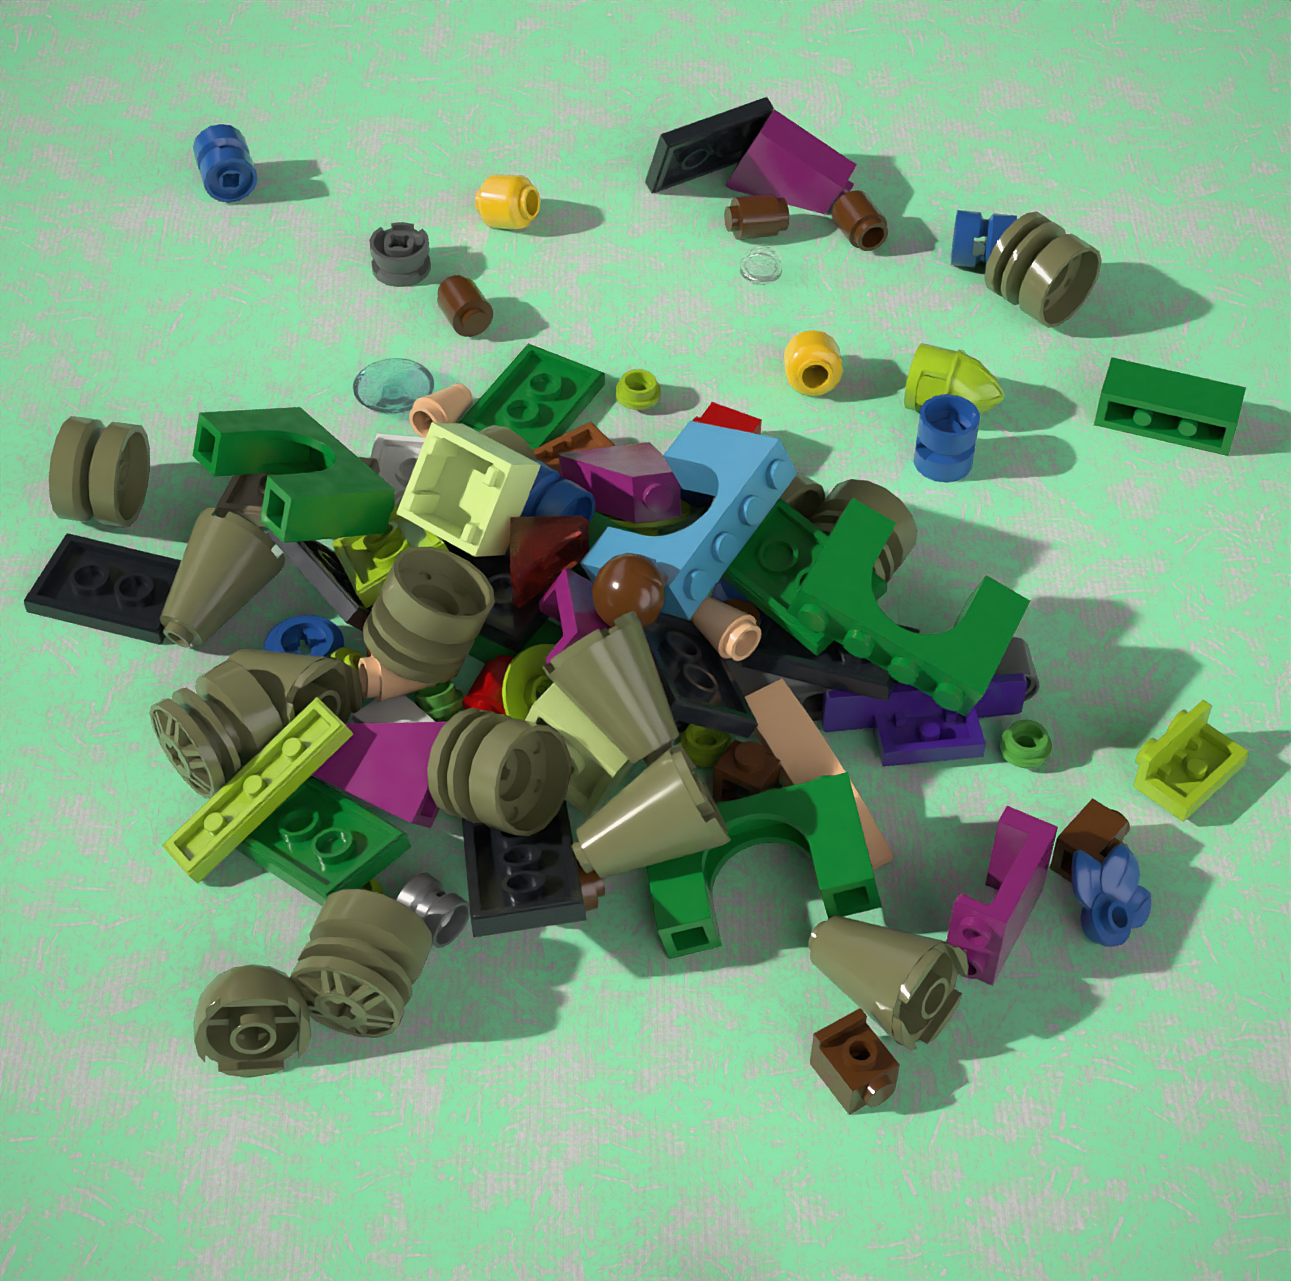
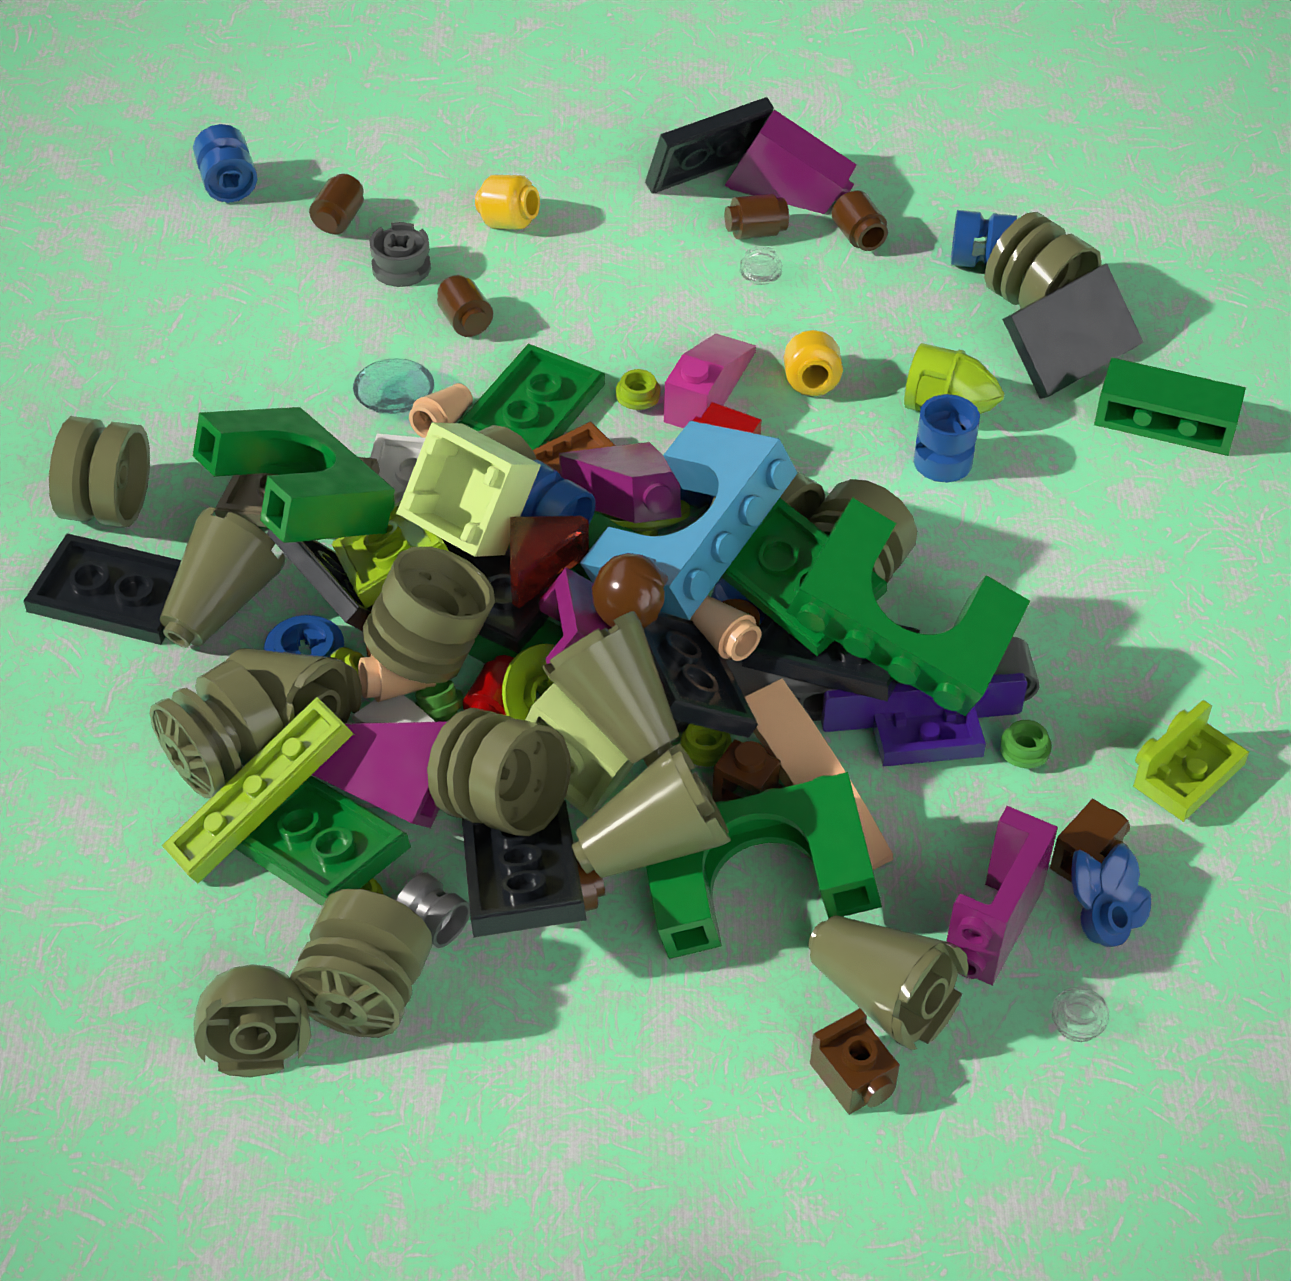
none -> reddish brown brick [309,174,364,234]
none -> dark pink slope [664,333,756,428]
none -> black tile [1002,263,1144,399]
none -> clear plate [1052,987,1109,1042]

